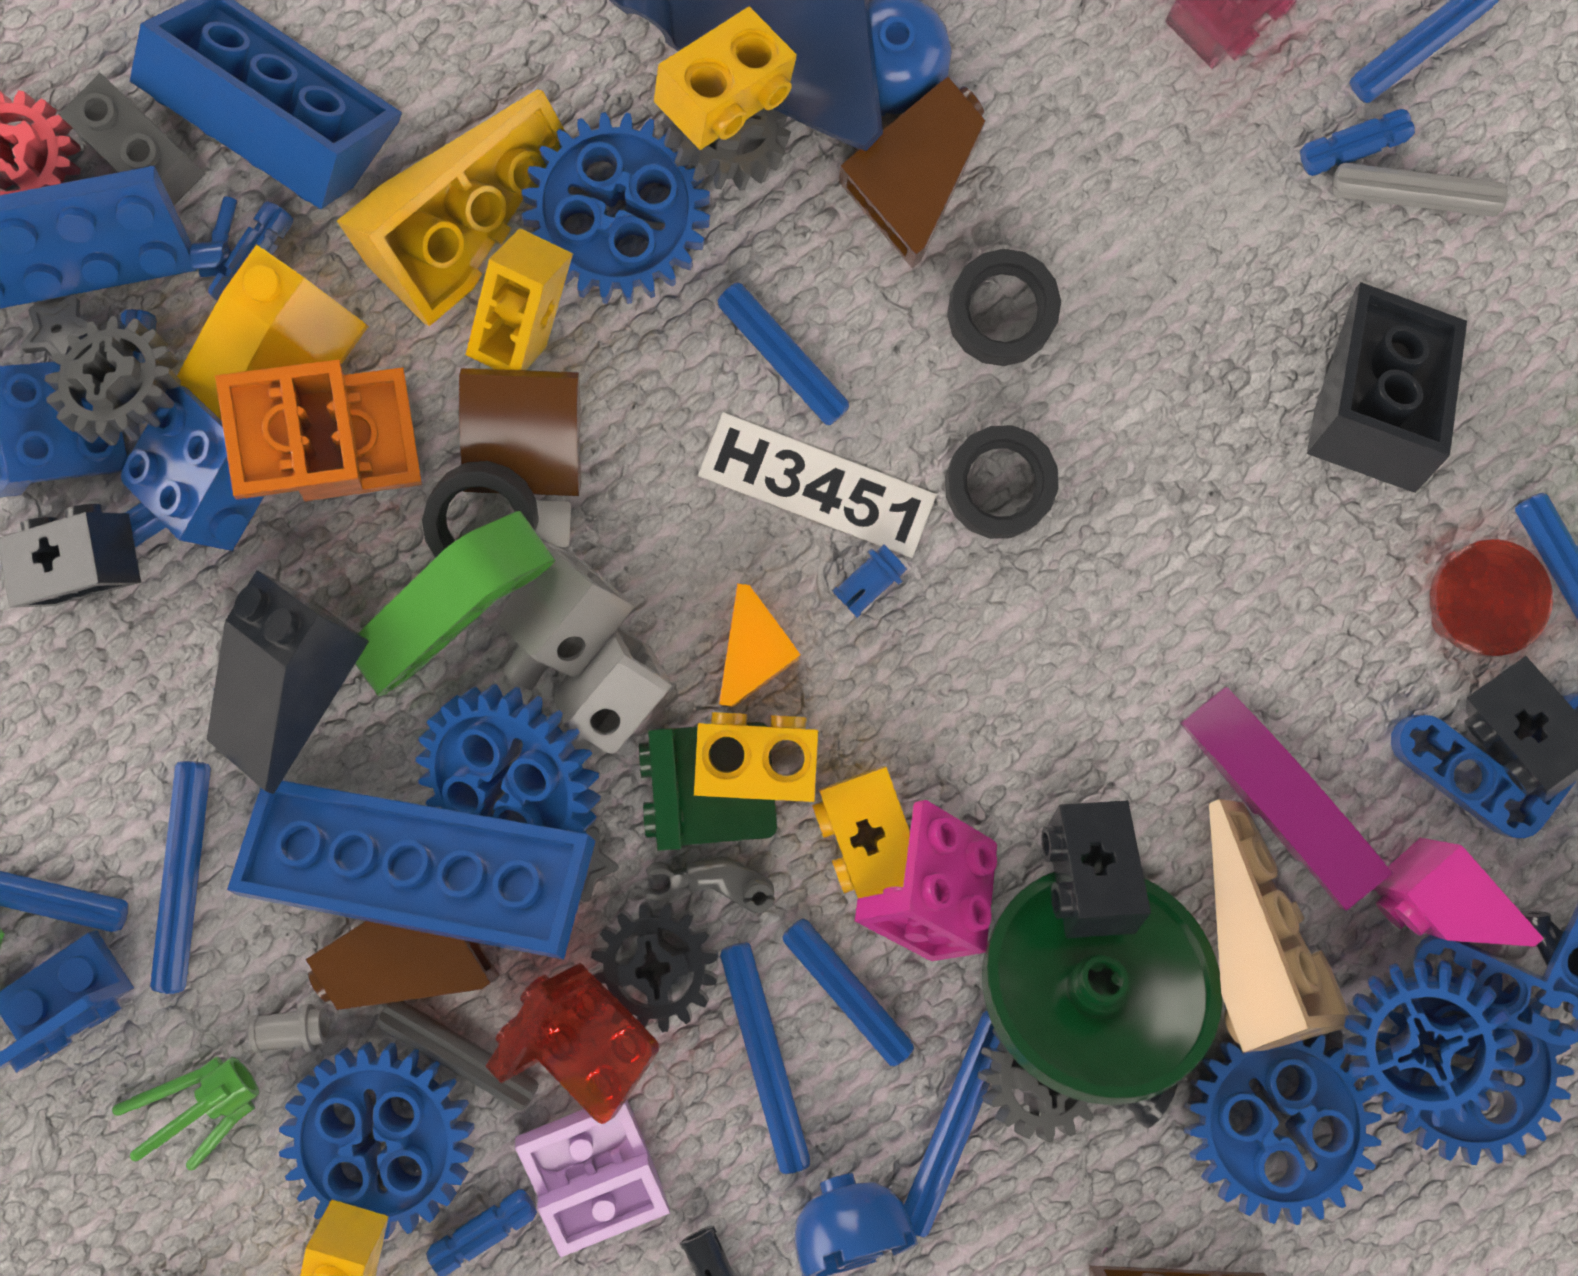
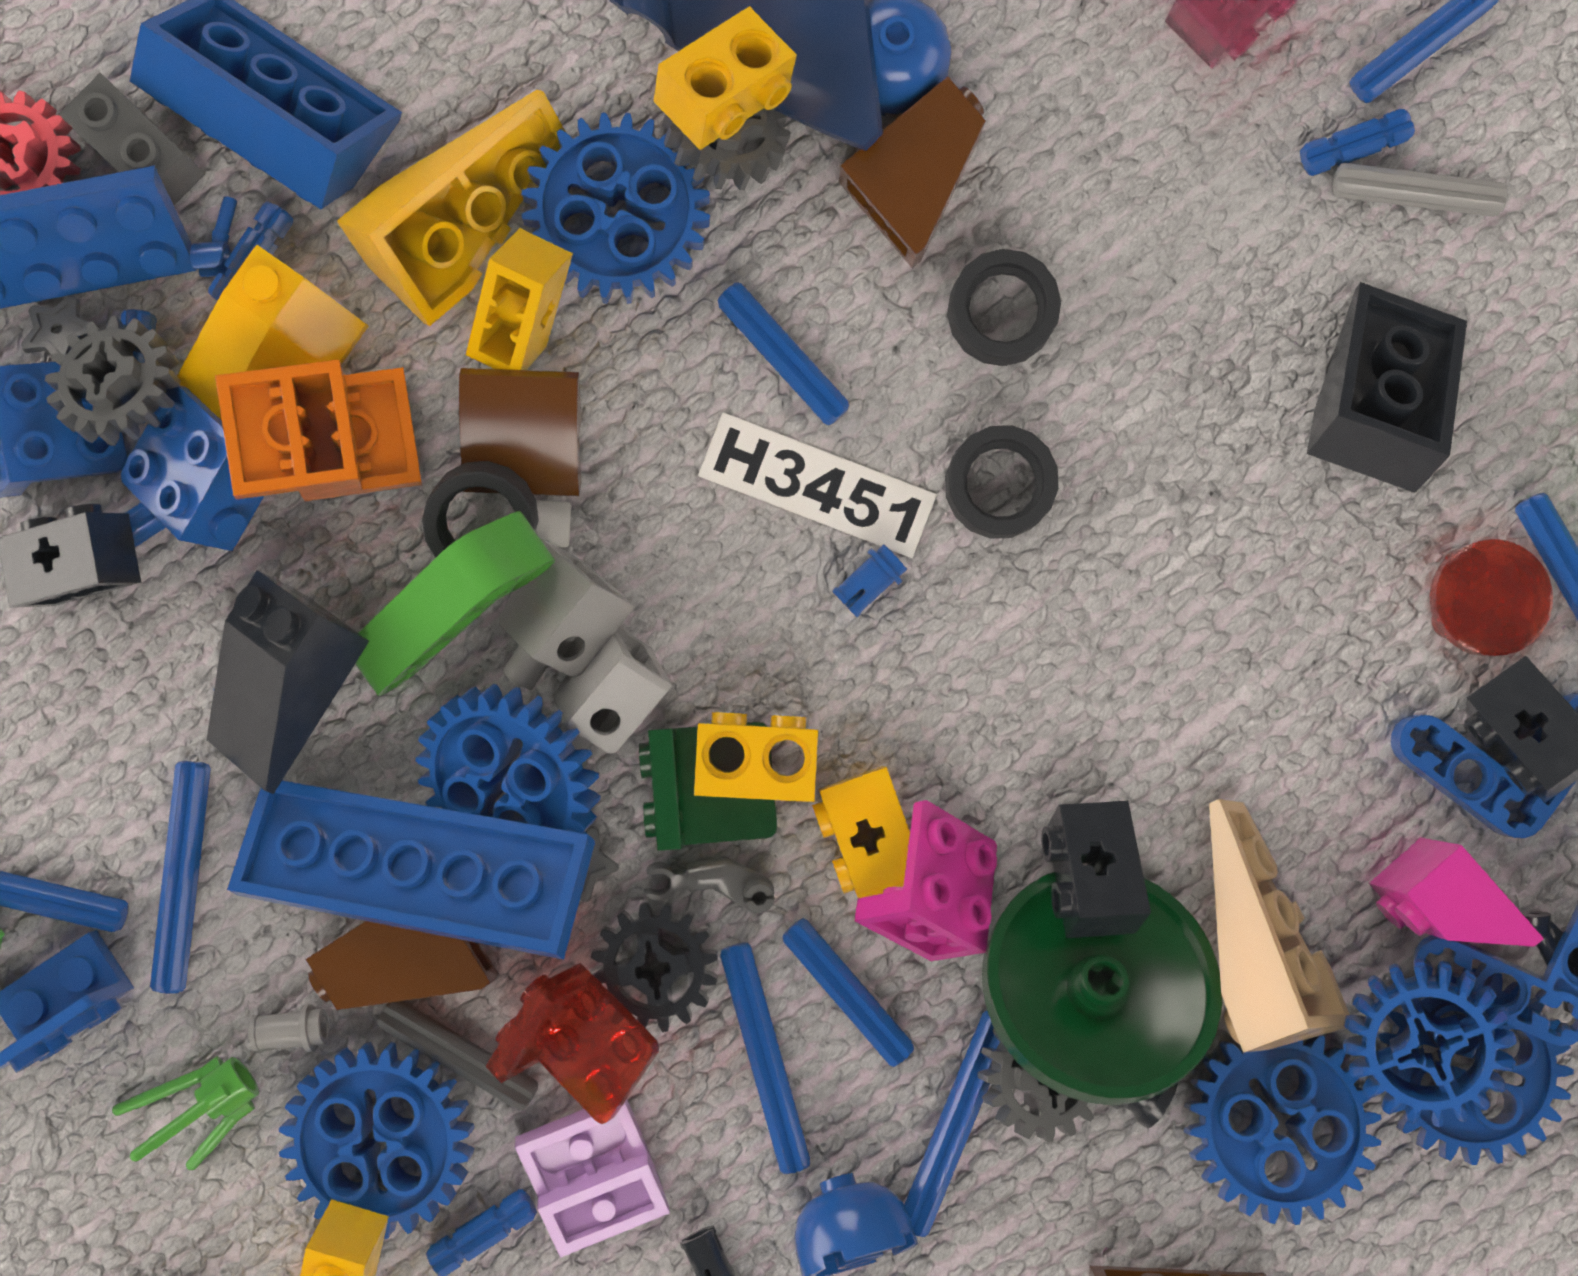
light orange slope [719,583,801,707] -> none
magenta slope [1180,687,1393,911] -> none

